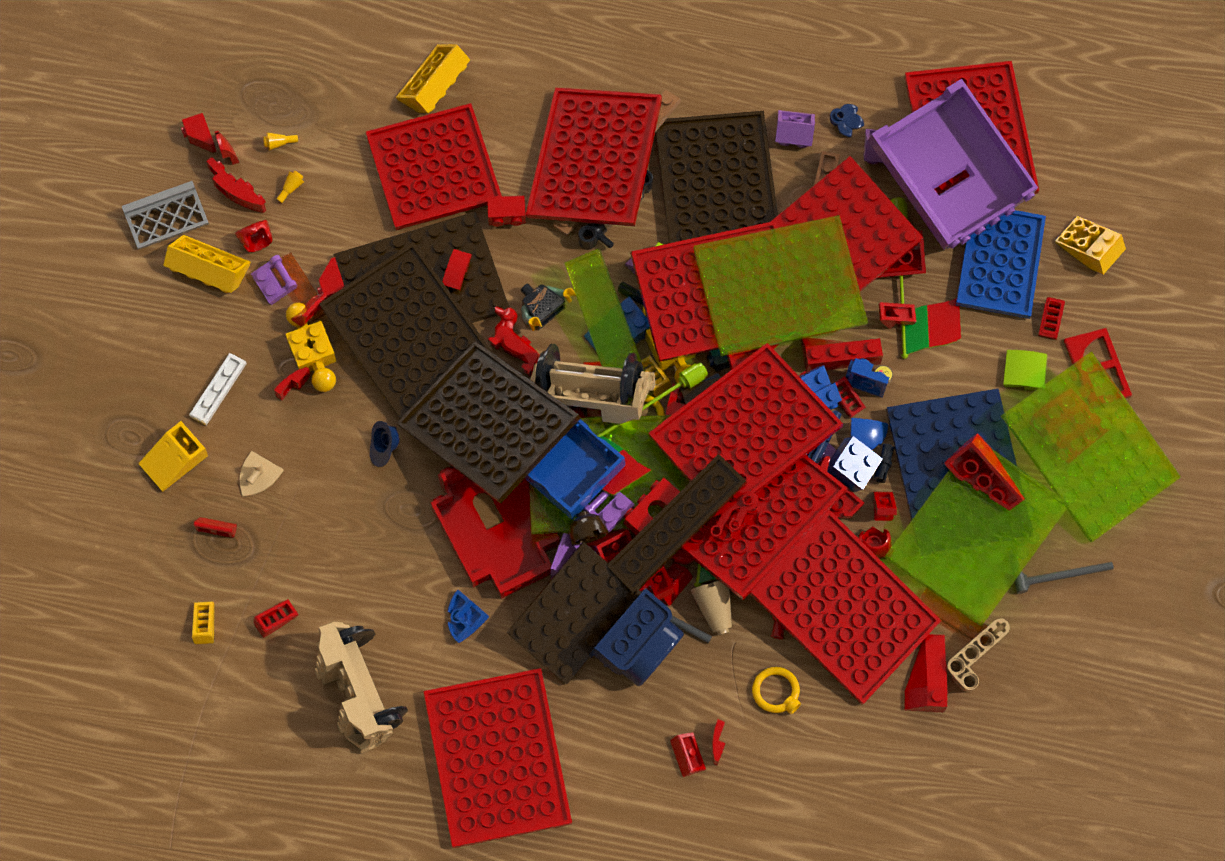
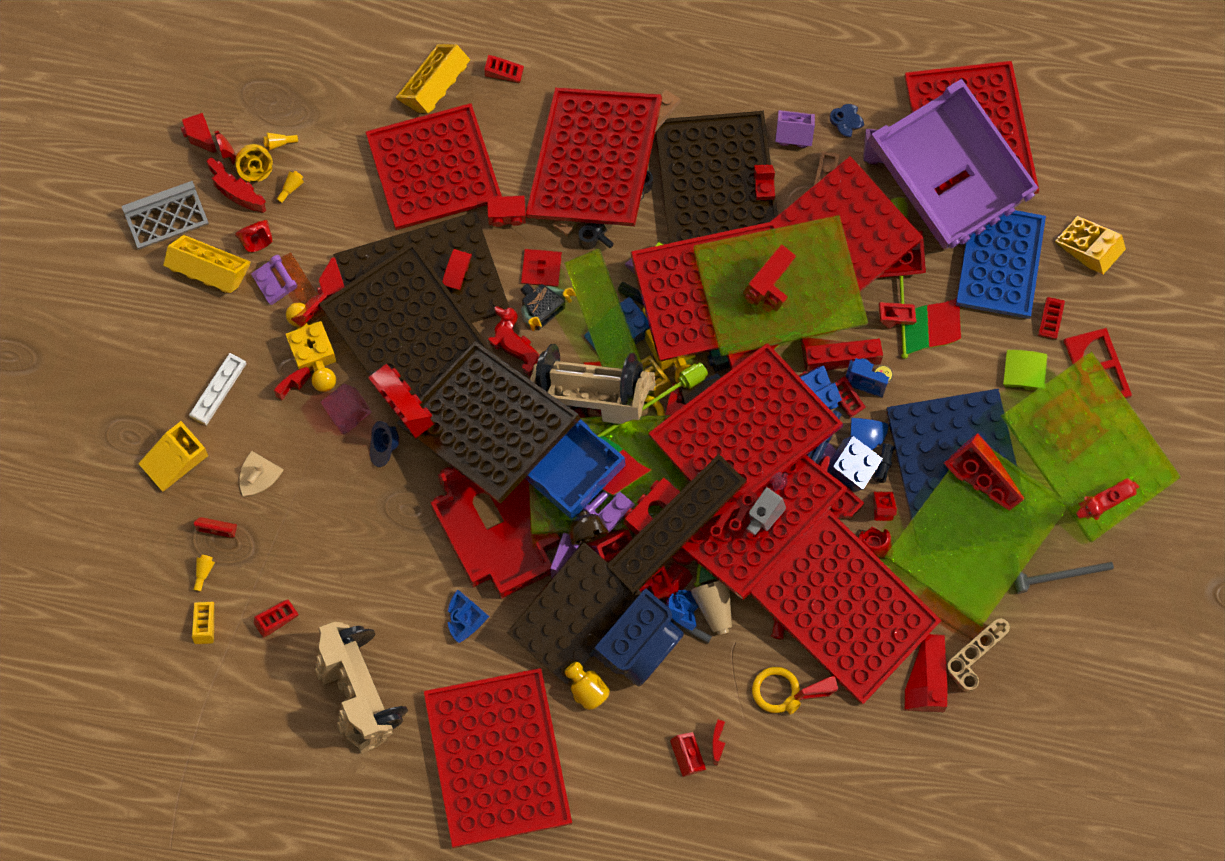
none -> yellow cone [193,554,215,592]
none -> yellow cylinder [235,144,273,182]
none -> clear pink plate [321,384,372,435]
none -> red wedge [368,364,434,438]
none -> red slope [484,55,524,83]
none -> red piece [521,249,562,287]
none -> yellow piece [565,661,610,710]
none -> blue brick [667,590,698,631]
none -> red brick [742,244,796,312]
none -> light grey torso [746,487,786,536]
none -> red slope [754,165,775,200]
none -> clear pink plate [770,472,788,492]
none -> red slope [794,676,838,700]
none -> red animal [1076,478,1139,520]

